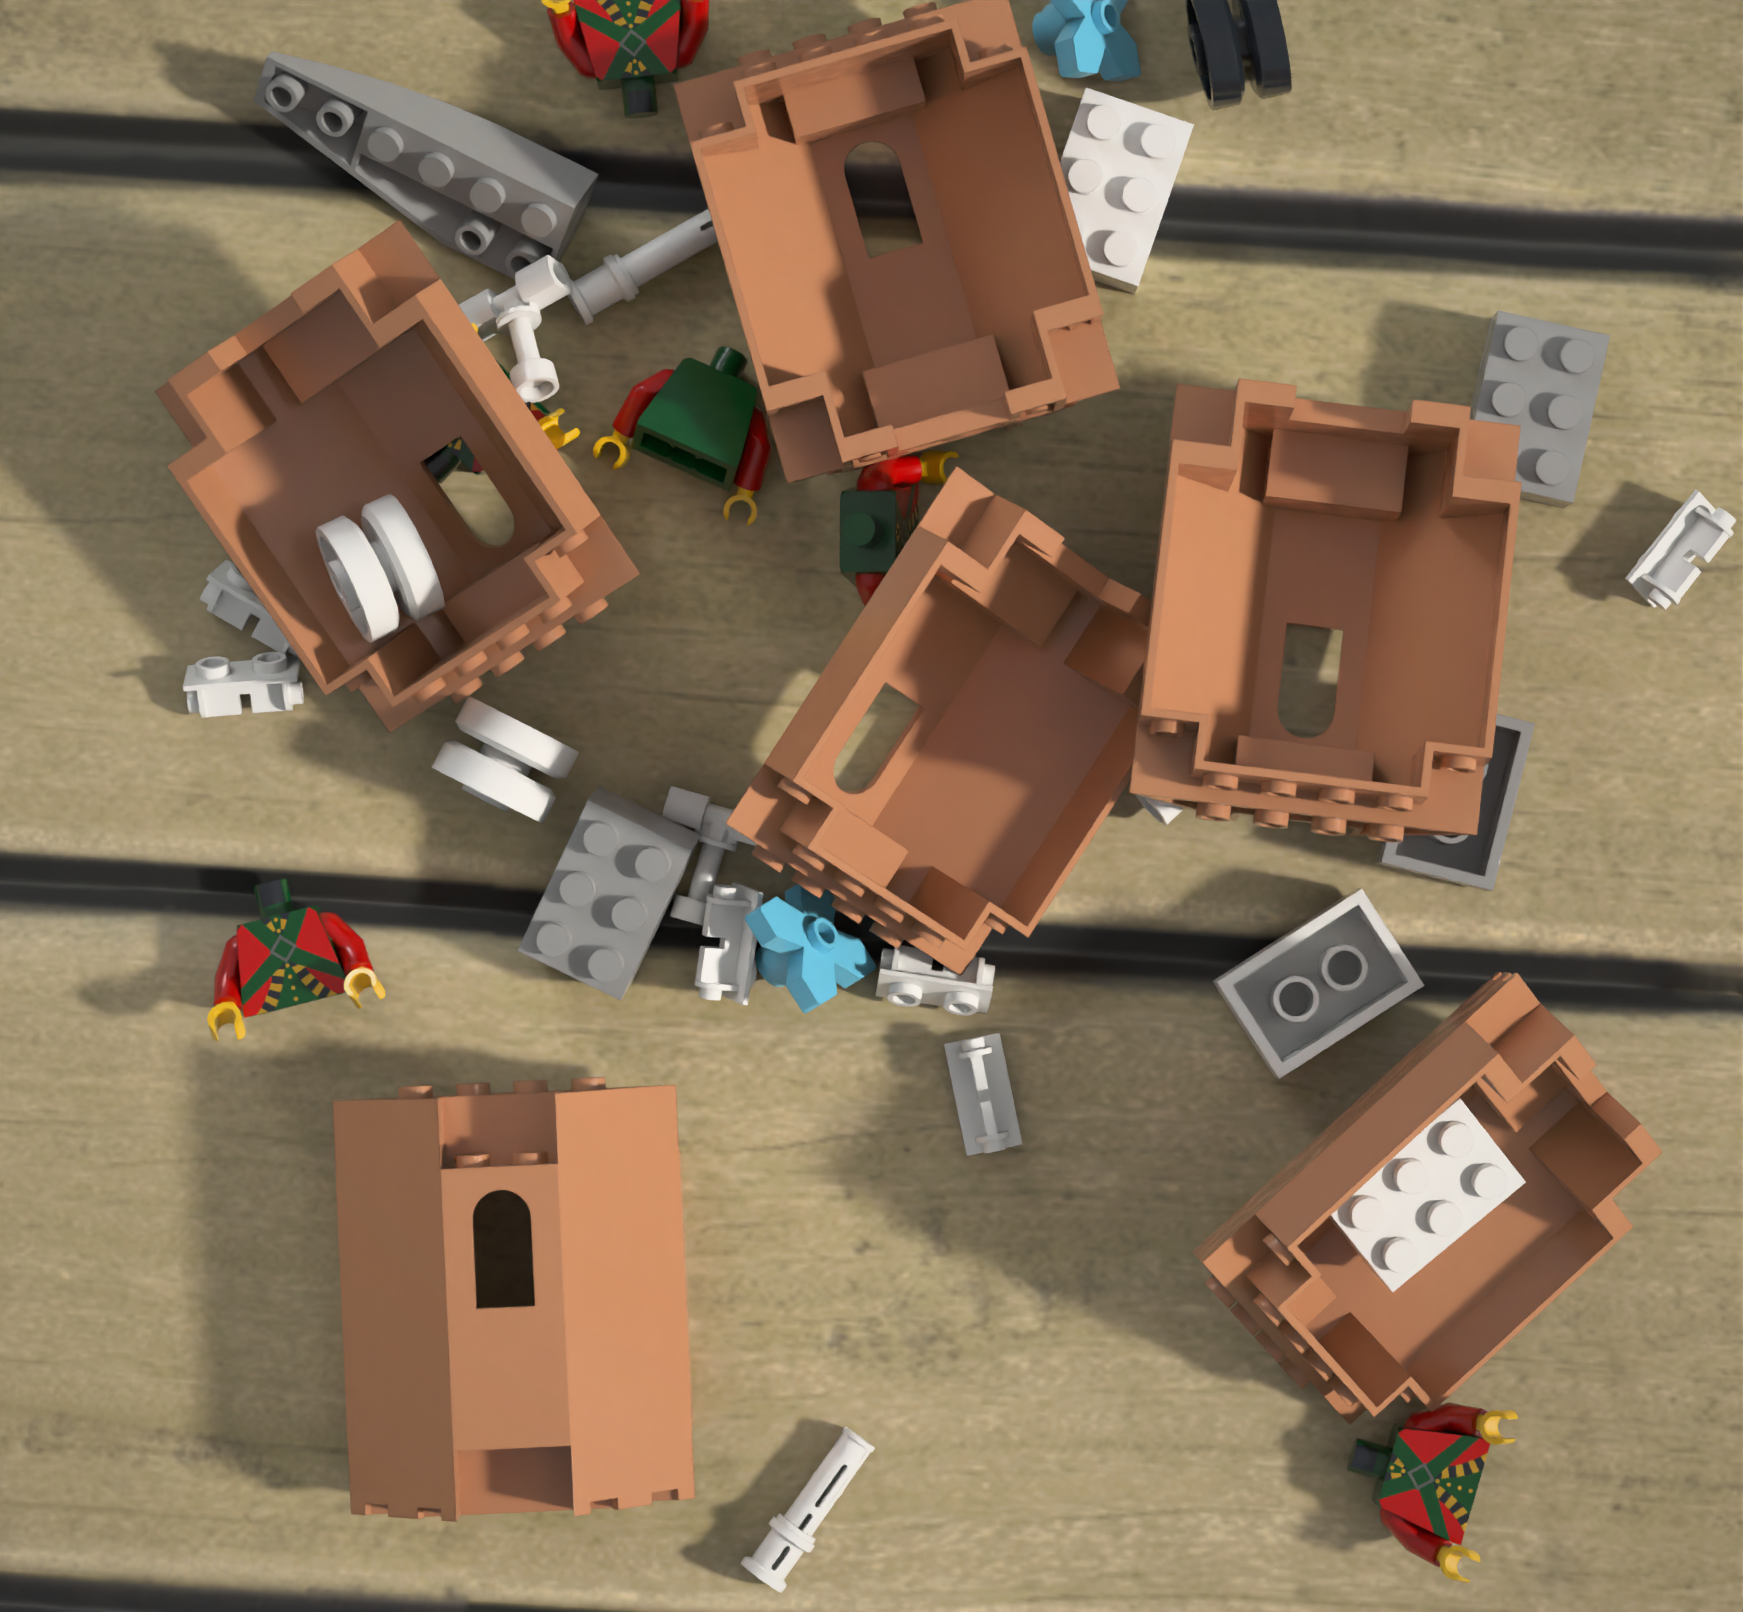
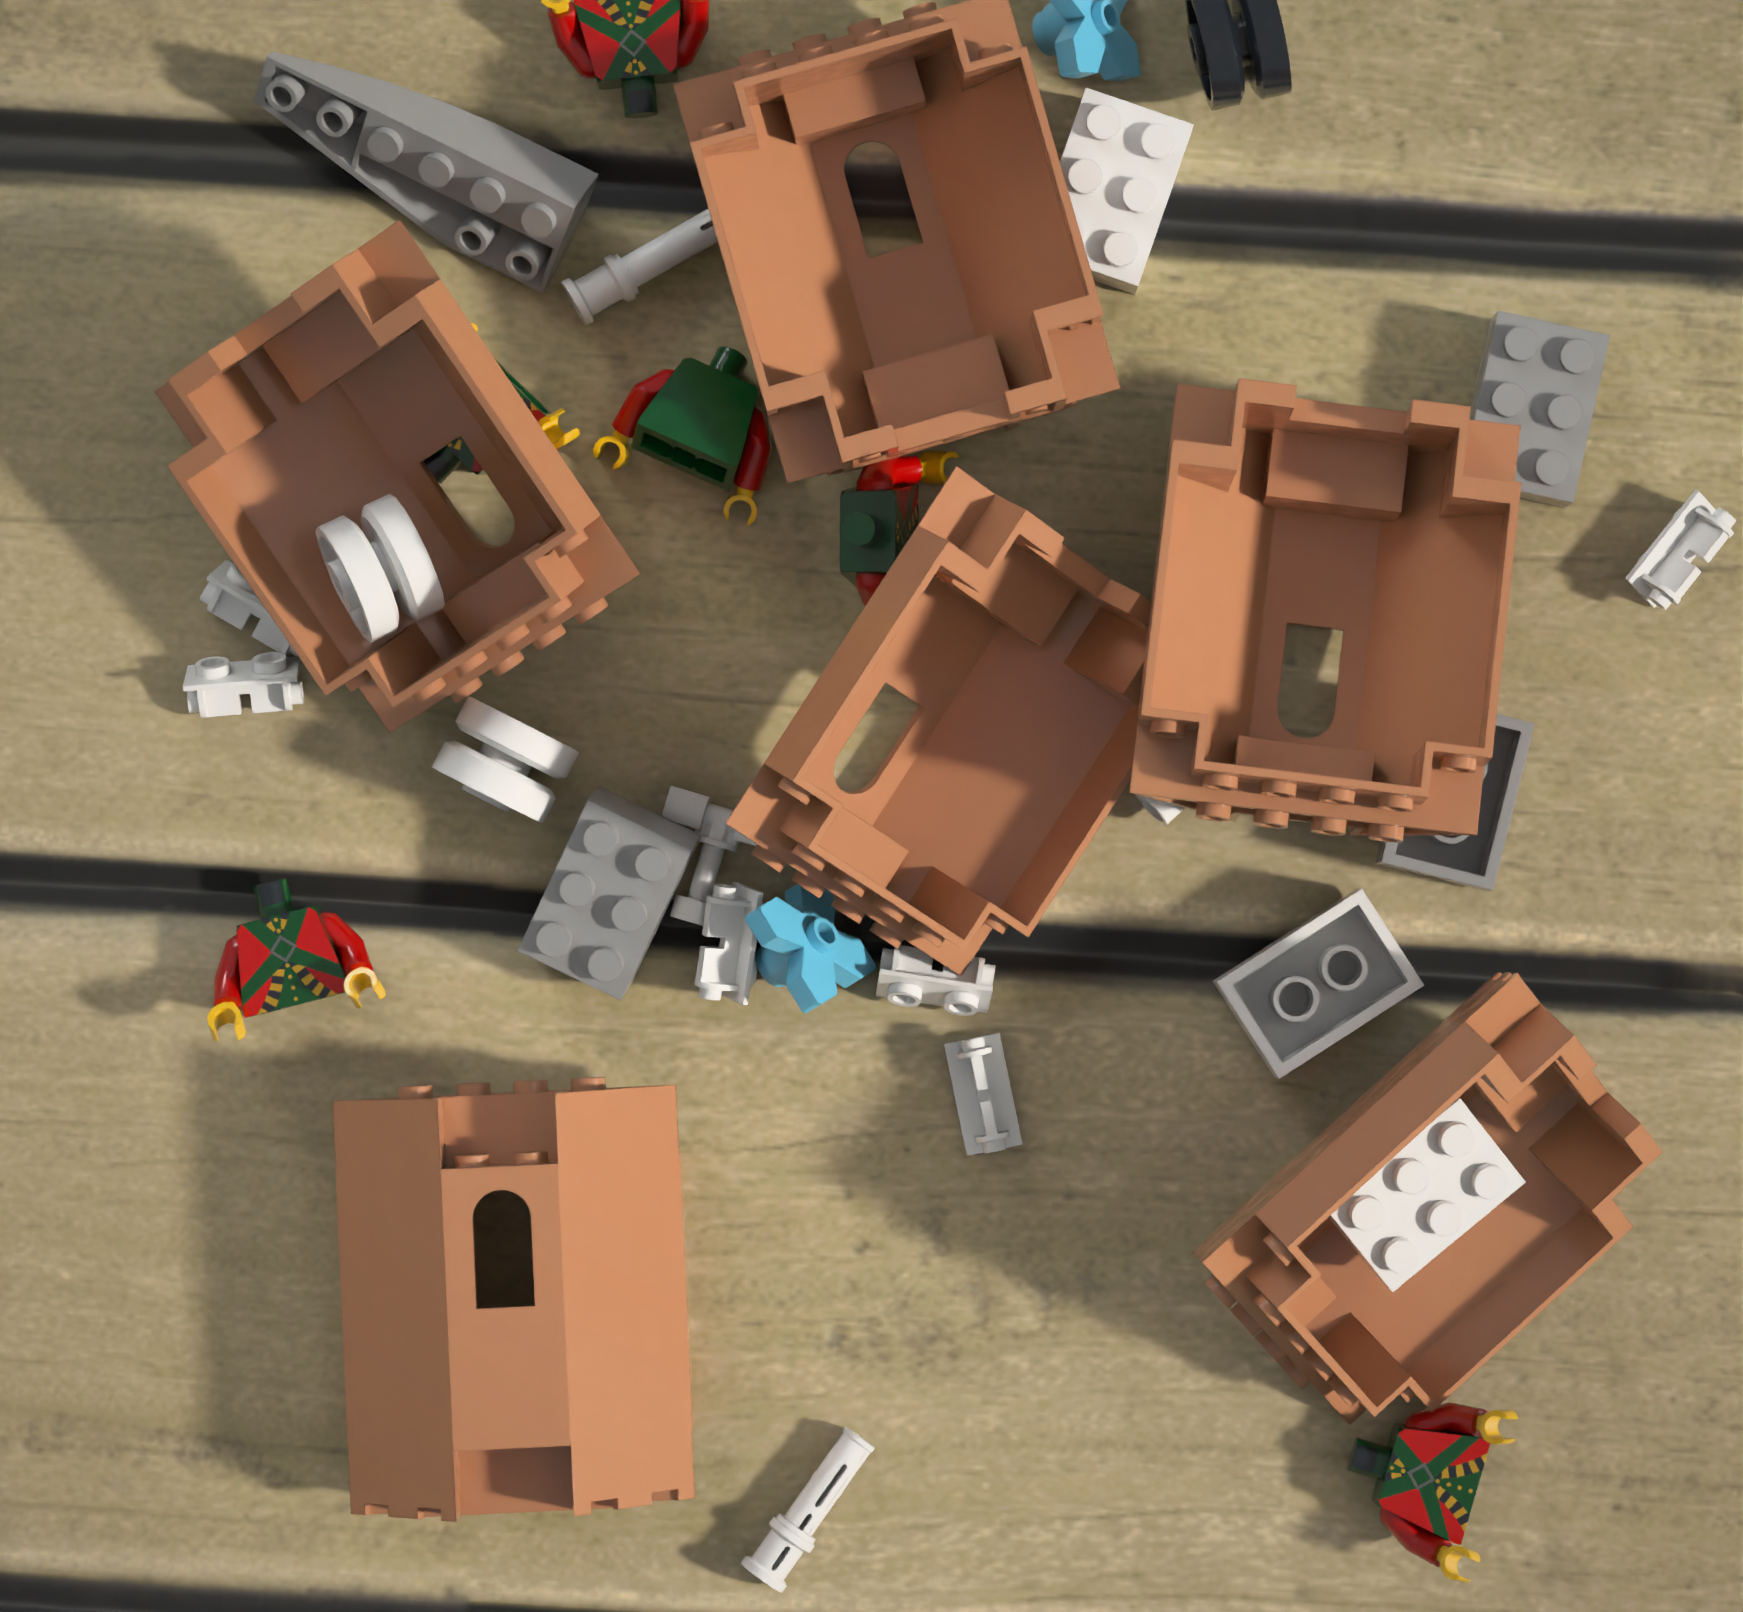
white bar [459,255,572,403] -> none

